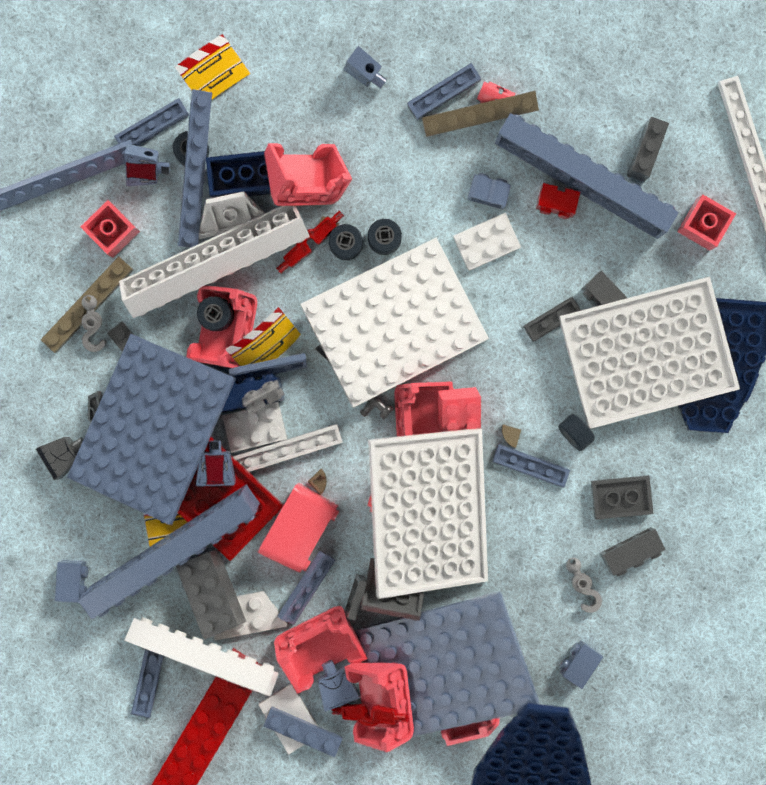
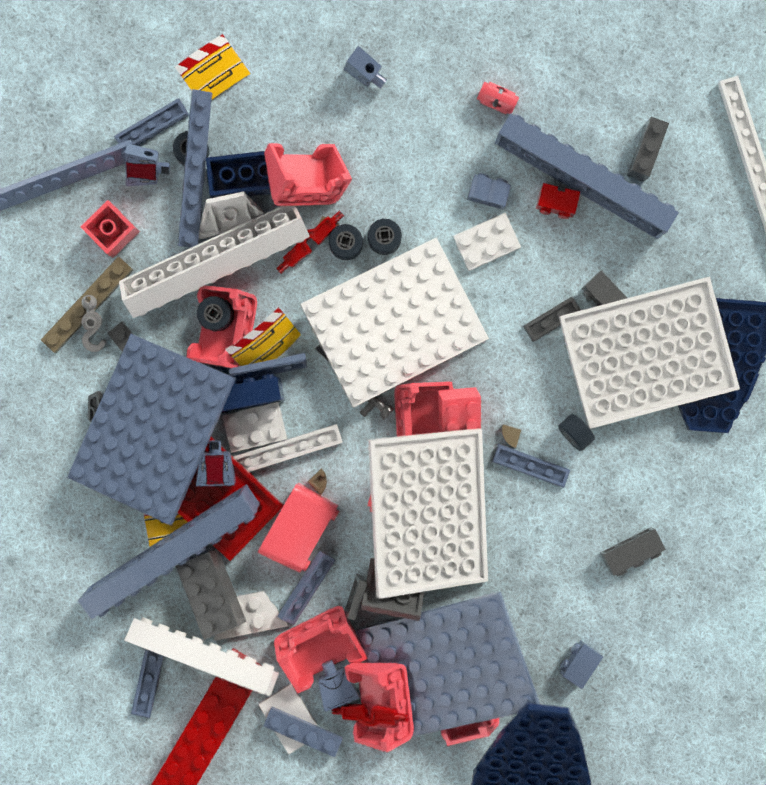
dark grey torso [36,437,84,480] -> none
sand blue brick [55,560,89,603] -> none
light grey hinge [242,380,284,413] -> none
sand blue plate [407,63,482,120] -> none
dark tan plate [422,90,539,137] -> none
light grey piece [566,558,602,613] -> none
dark grey plate [591,475,654,520] -> none
coral brick [677,194,736,251] -> none

